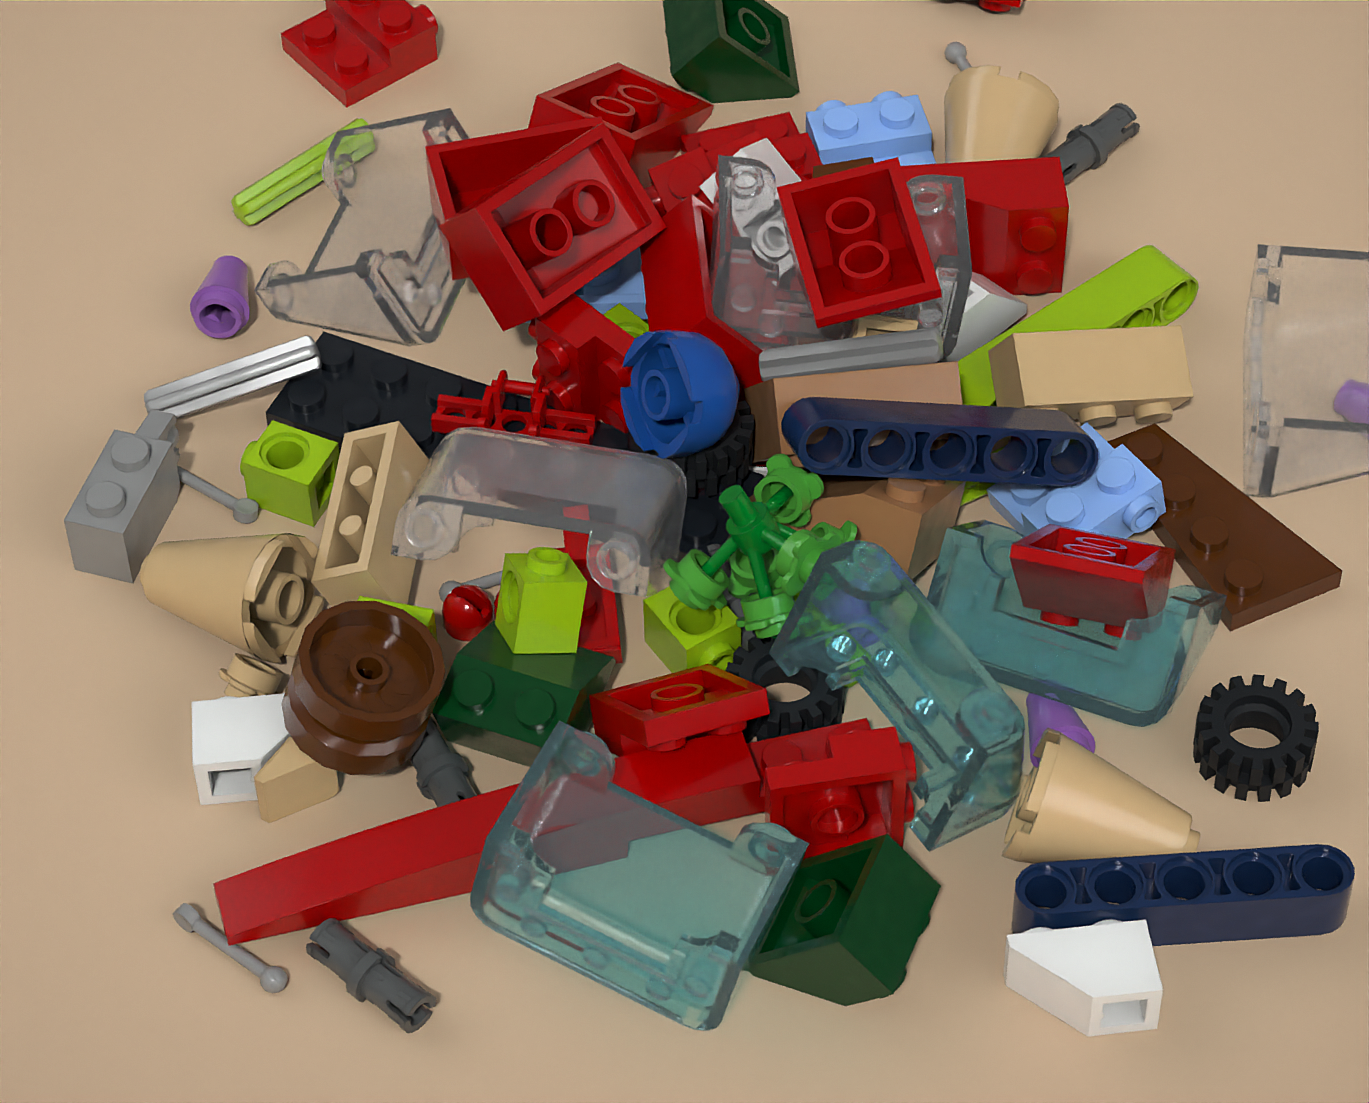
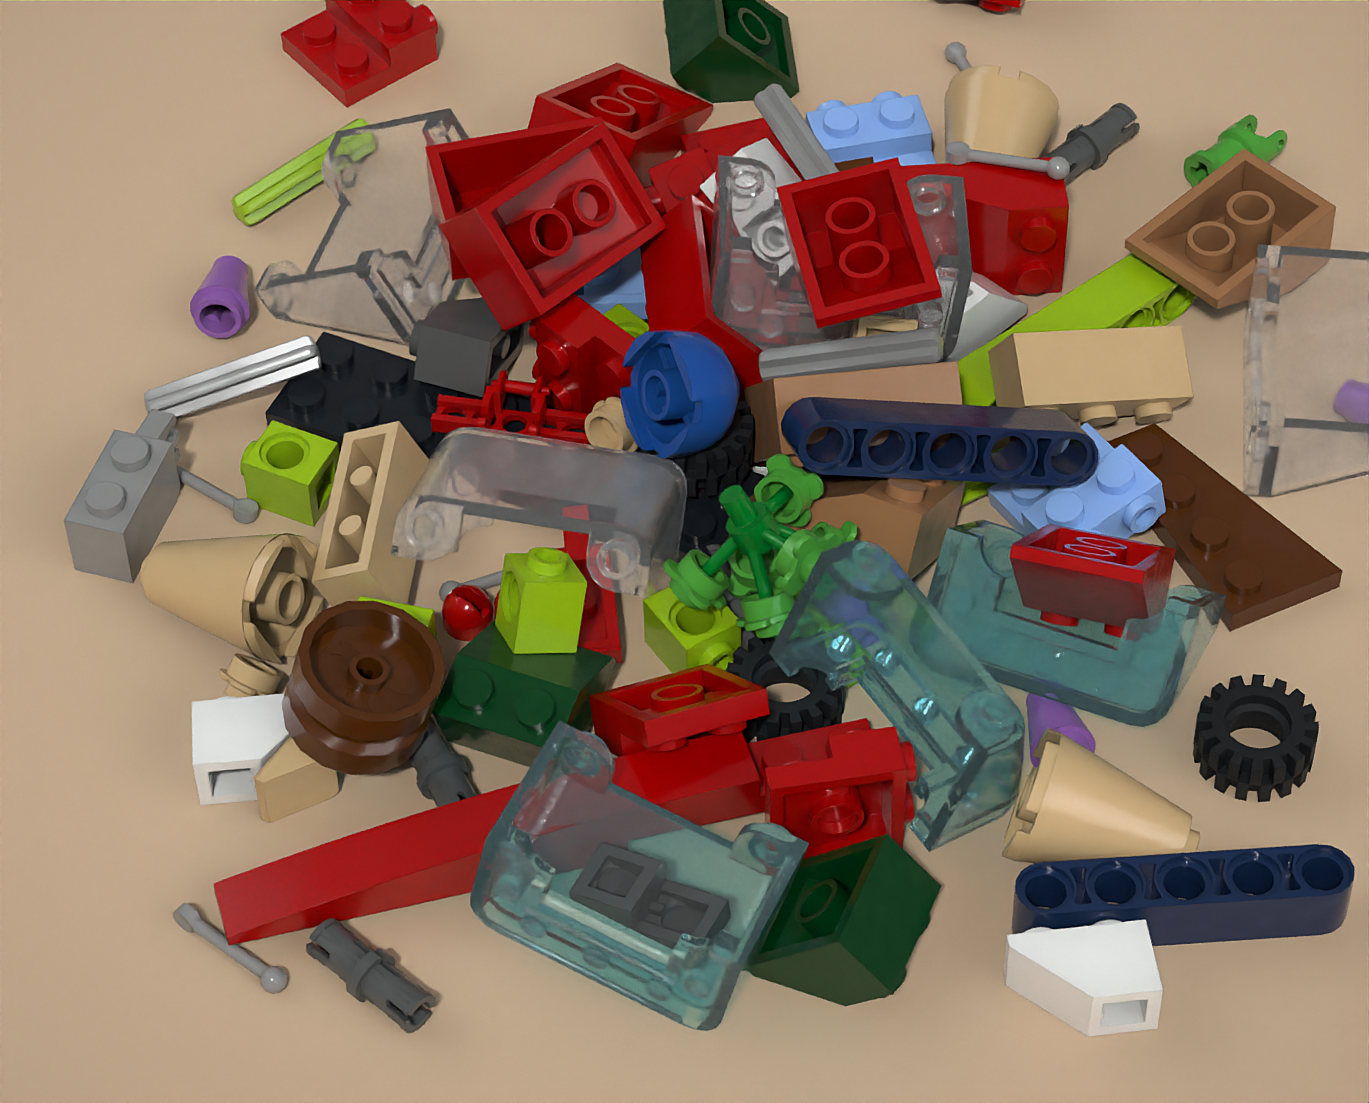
none -> dark grey slope [409,298,525,397]
none -> dark grey slope [569,842,731,968]
none -> tan plate [585,397,638,457]
none -> light grey axle [754,84,839,180]
none -> light grey hinge [946,142,1070,180]
none -> medium nougat slope [1125,148,1336,309]
none -> bright green piece [1184,115,1287,187]

